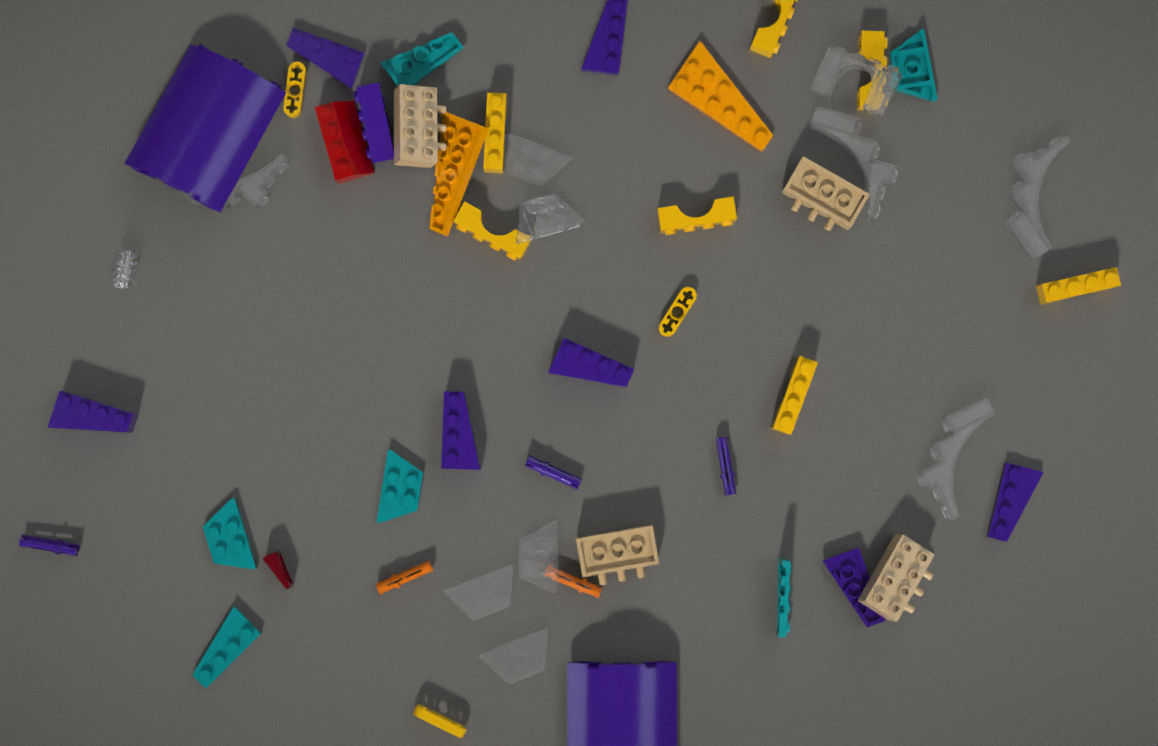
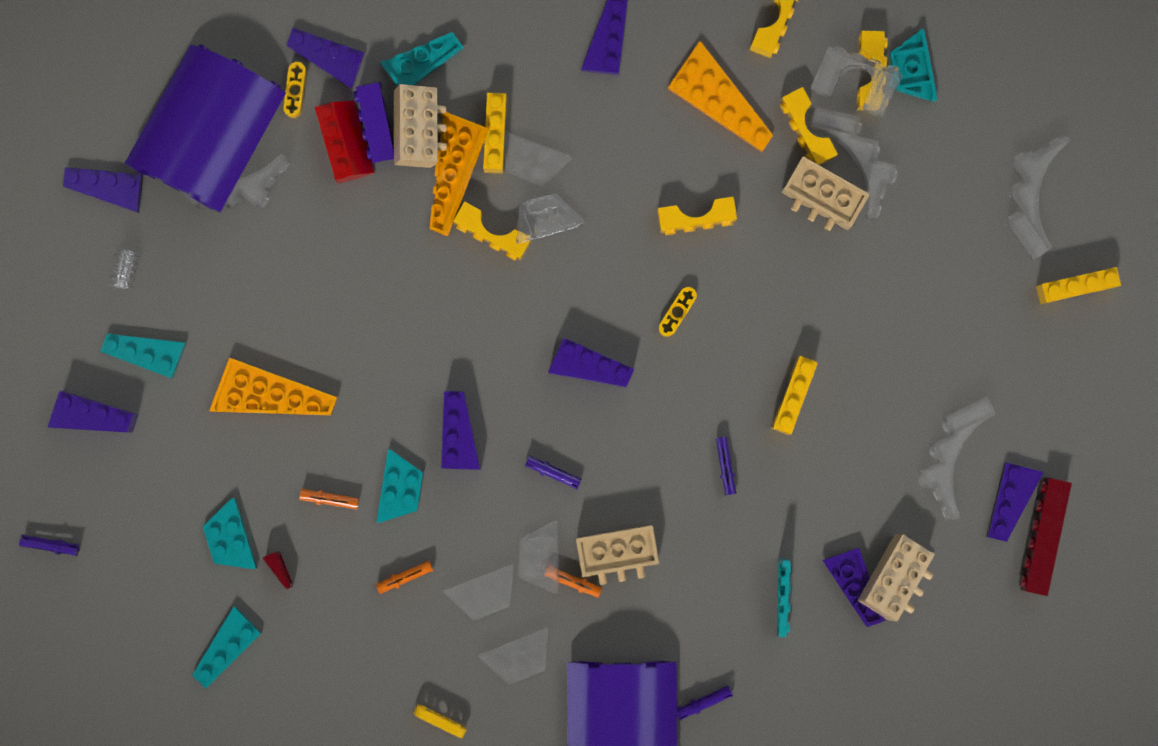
none -> dark purple wing [63,167,143,213]
none -> teal wing [100,334,187,379]
none -> light orange wing [209,358,338,415]
none -> orange pin [299,488,359,510]
none -> dark purple pin [677,685,733,721]
none -> yellow arch [780,87,838,165]
none -> dark red brick [1019,477,1072,596]

